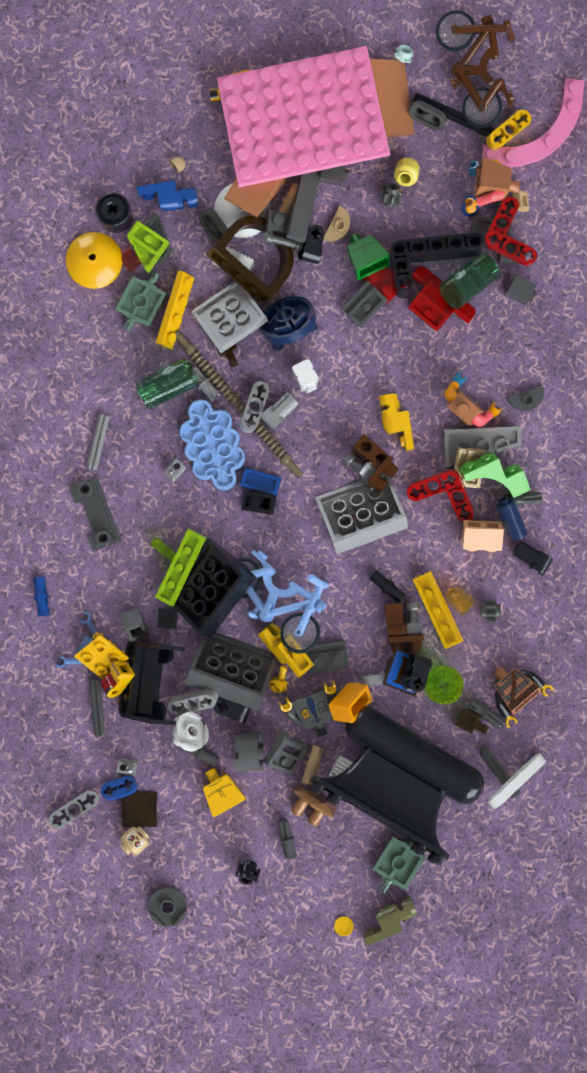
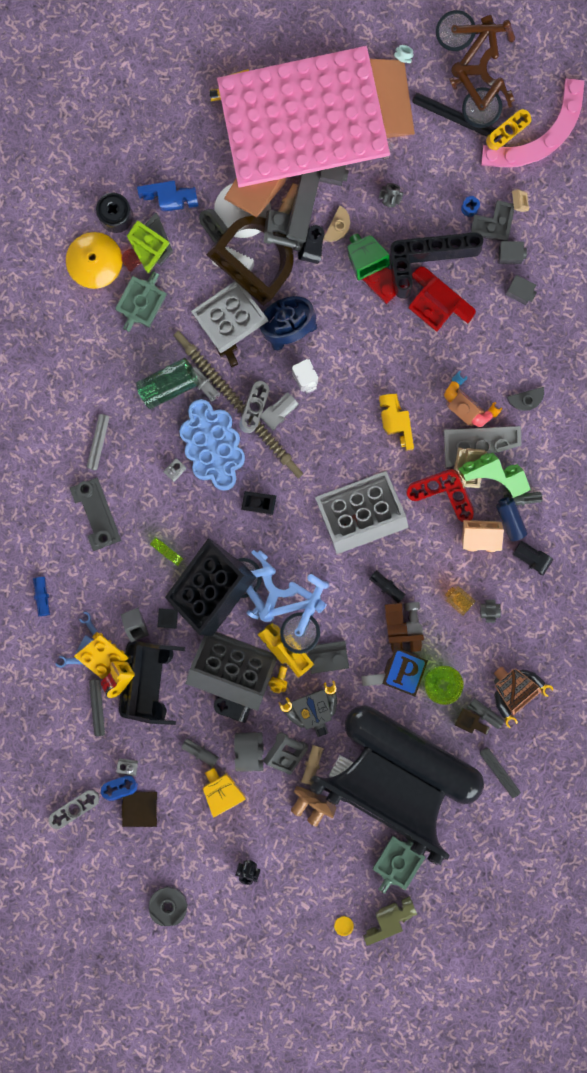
tan head [120,826,149,856] -> none
lime plate [155,529,207,606] -> none
yellow plate [156,271,194,350] -> none
light grey beam [167,688,218,715] -> none
tan hinge [169,156,186,174] -> none
white plate [173,712,209,751] -> none
blue plate [240,467,282,496] -> none
dark grey axle [278,819,297,859] -> none
light orange piece [328,682,372,723] -> none
dark grey plate [341,281,388,328] -> none
reddish brown hips [341,435,399,492] -> none
light yellow head [394,157,420,186] -> none
black piece [402,653,432,692] -> none
dark grey plate [409,101,446,130] -> none
yellow plate [413,571,464,649] -> none
clear green piece [439,253,500,309] -> none
nougat torso [465,157,520,213] -> none
red beam [484,197,537,266] -> none
white beam [487,753,546,809] -> none

